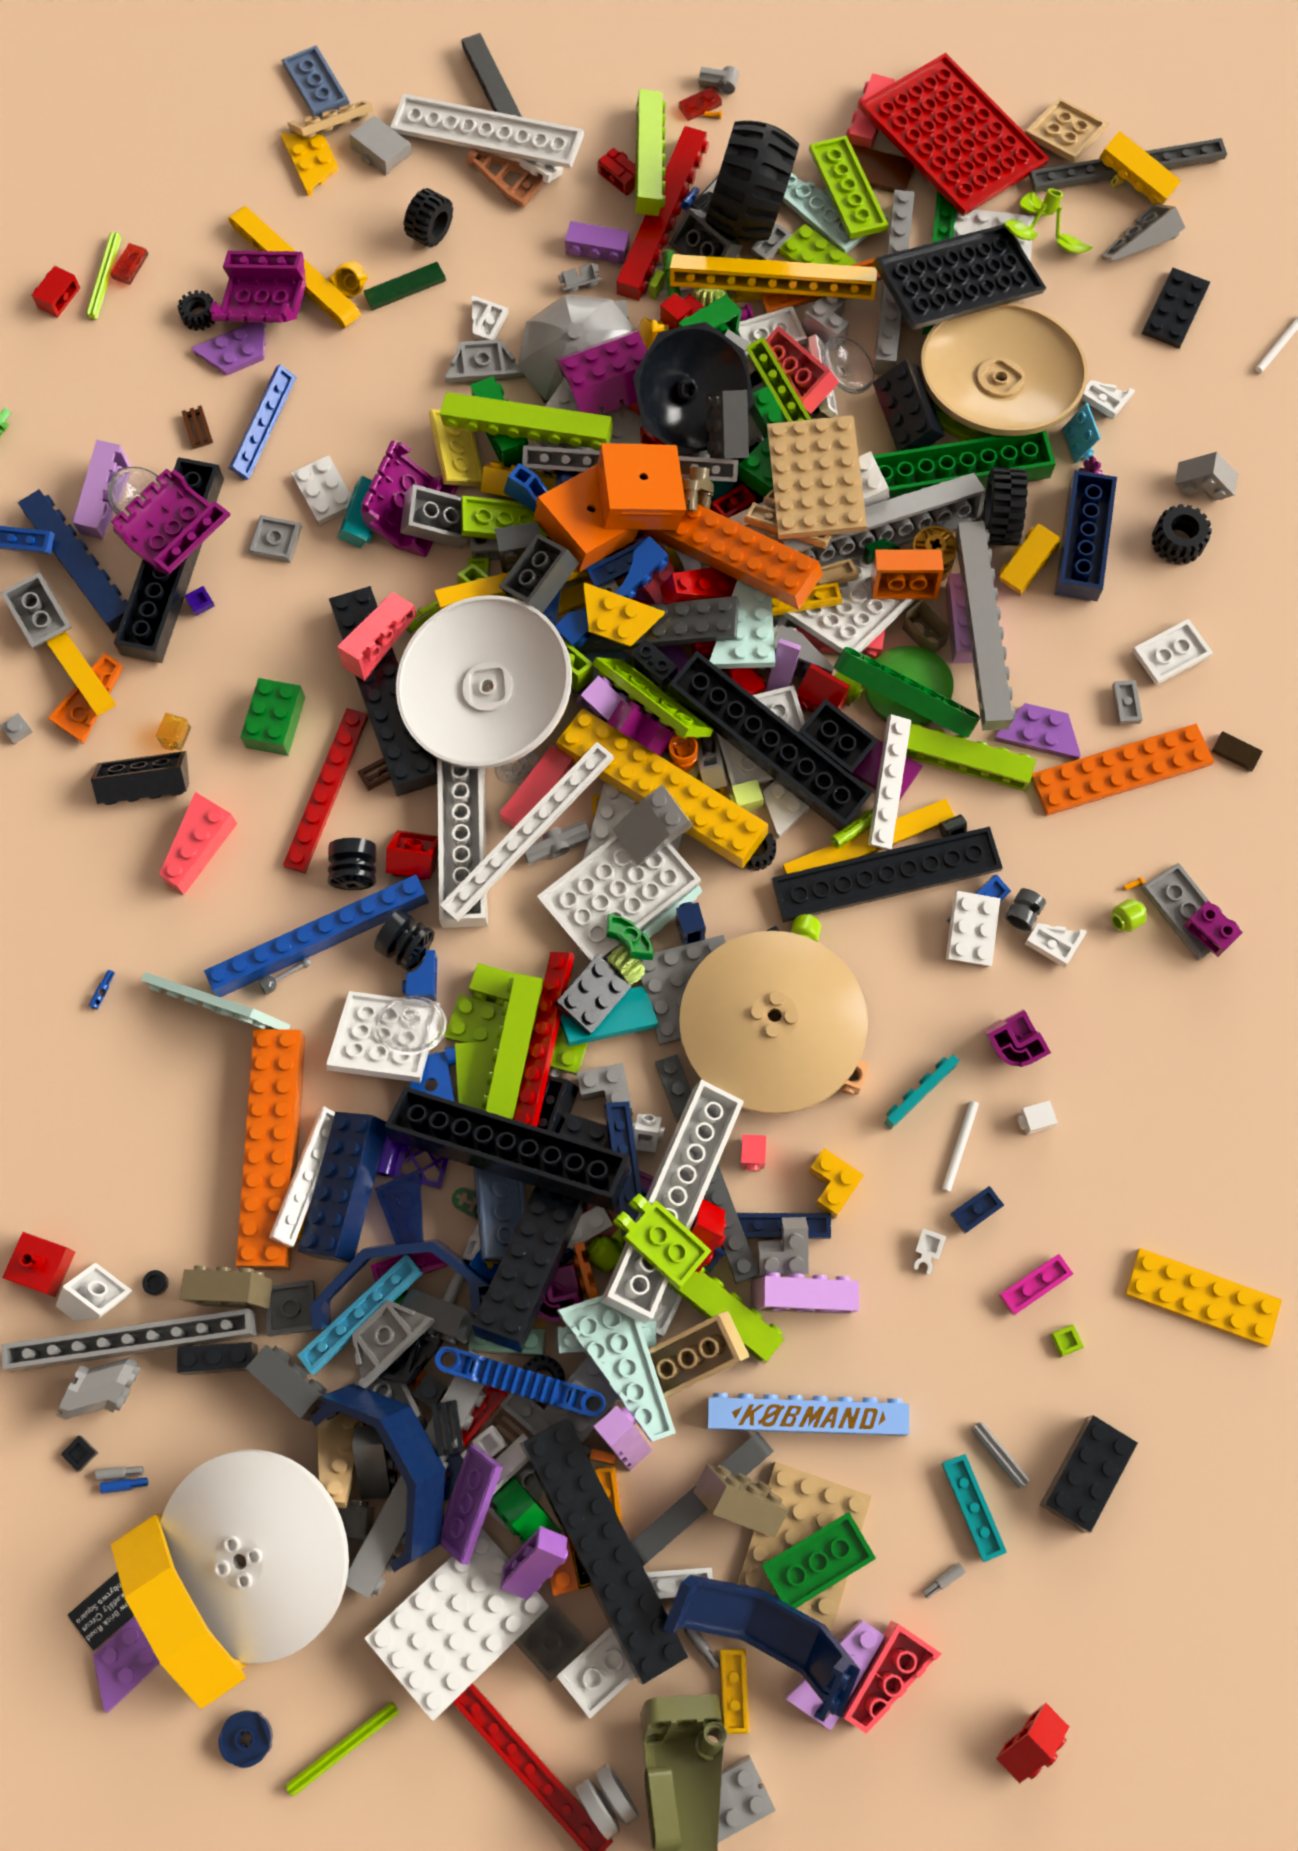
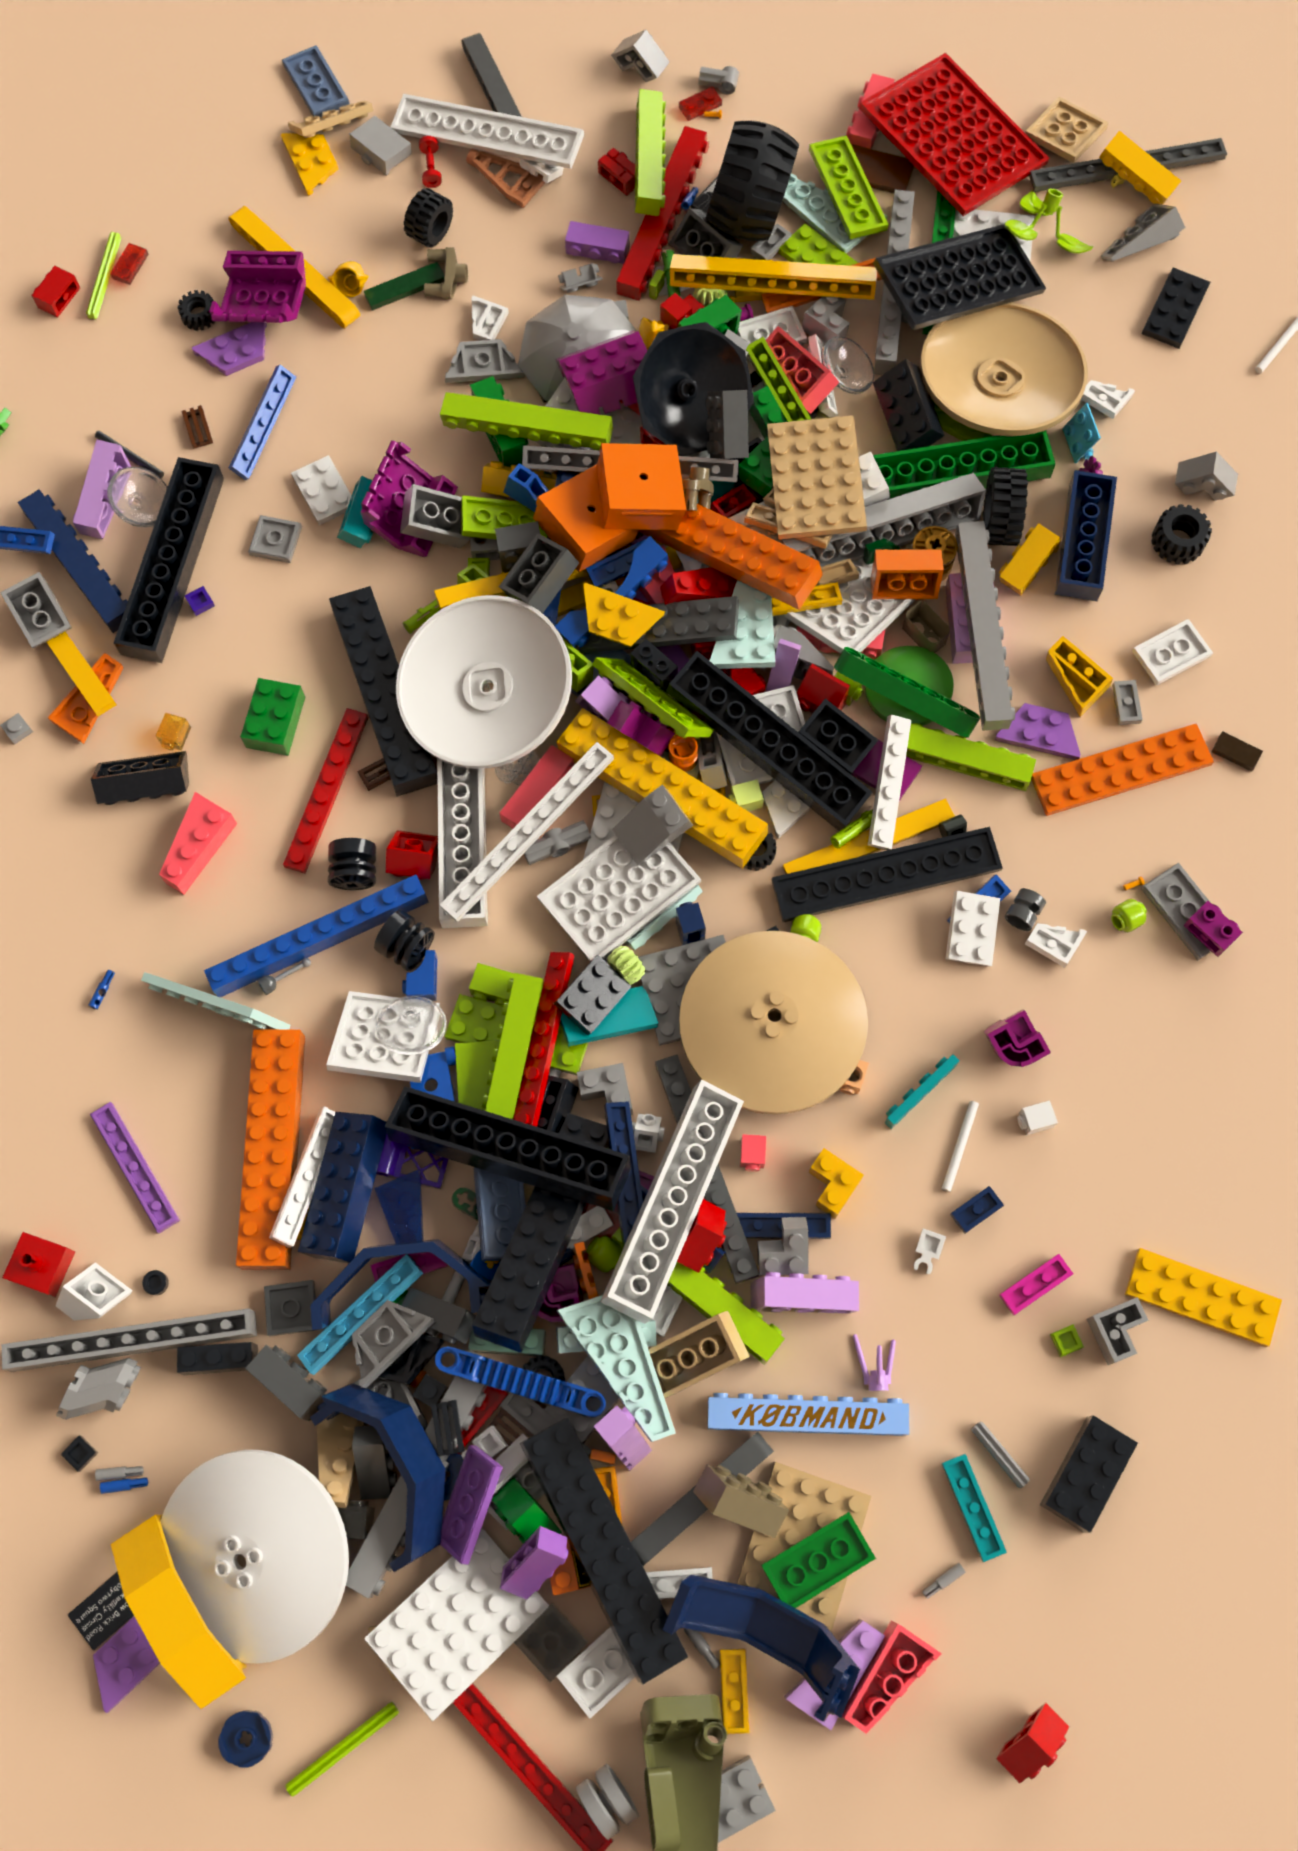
magenta slope [111,469,231,574] -> none
dark tan brick [180,1266,273,1309] -> none
coral wedge [337,592,416,681] -> none
light yellow tile [428,409,483,487] -> none
green tile [606,914,654,960] -> none
lime tile [613,1193,711,1289] -> none
none -> medium lavender tile [90,1102,180,1234]
none -> black bar [95,431,164,479]
none -> red wheel [419,136,442,188]
none -> dark tan connector [424,247,468,299]
none -> light grey brick [611,30,669,82]
none -> lavender plant [853,1334,896,1391]
none -> yellow wedge [1046,636,1113,717]
none -> light grey brick [1087,1297,1149,1365]

